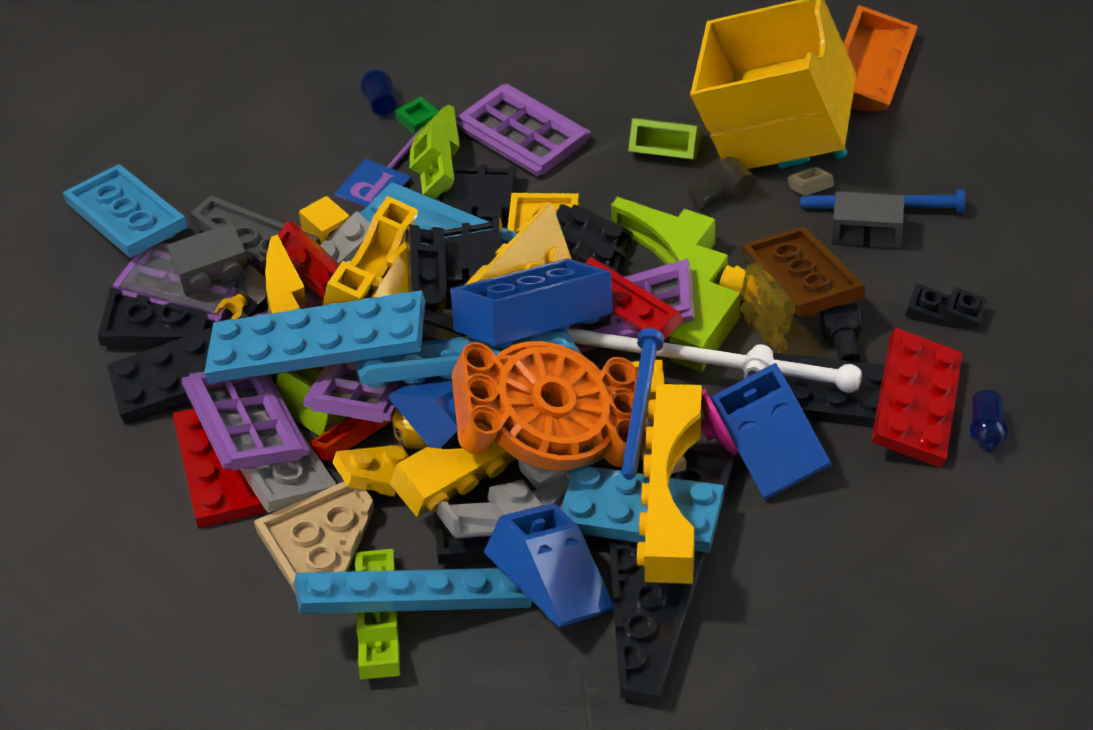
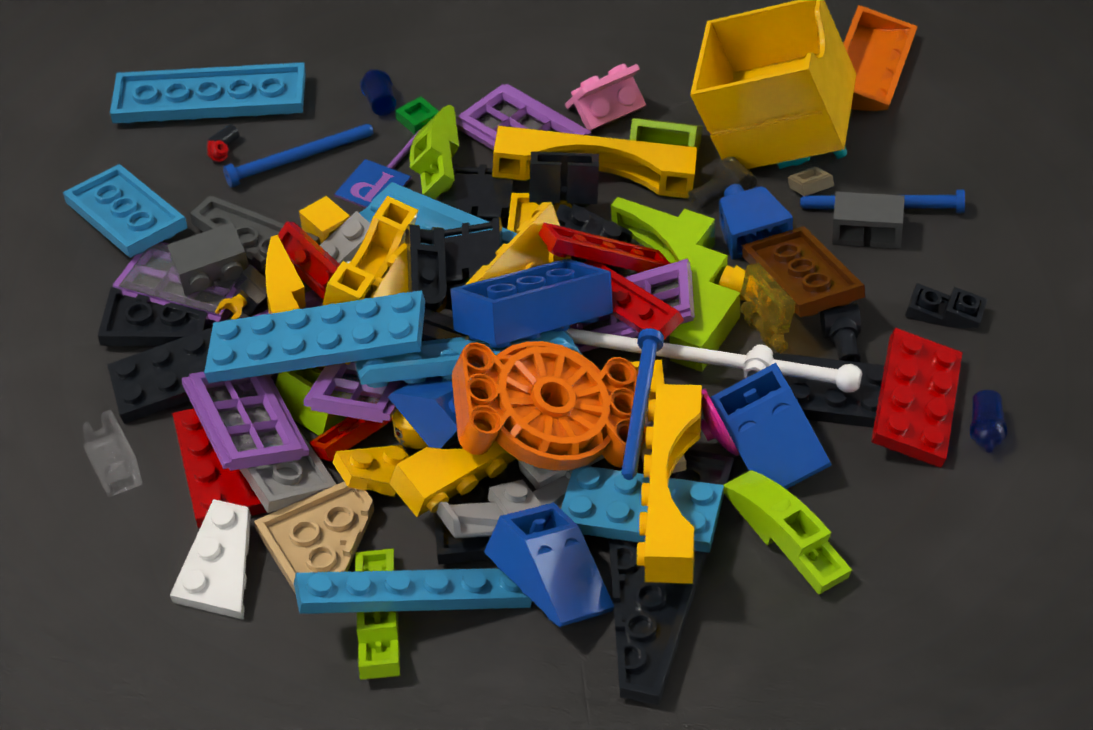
none -> clear hinge [83,410,143,498]
none -> dark azure plate [110,62,306,123]
none -> white wing [170,499,251,620]
none -> arm [207,124,240,162]
none -> blue bar [223,124,374,188]
none -> yellow arch [492,126,697,199]
none -> black piece [529,151,599,207]
none -> red plate [538,222,671,273]
none -> bright pink bracket [565,63,647,131]
none -> blue torso [719,184,793,260]
none -> lime slope [724,470,852,595]

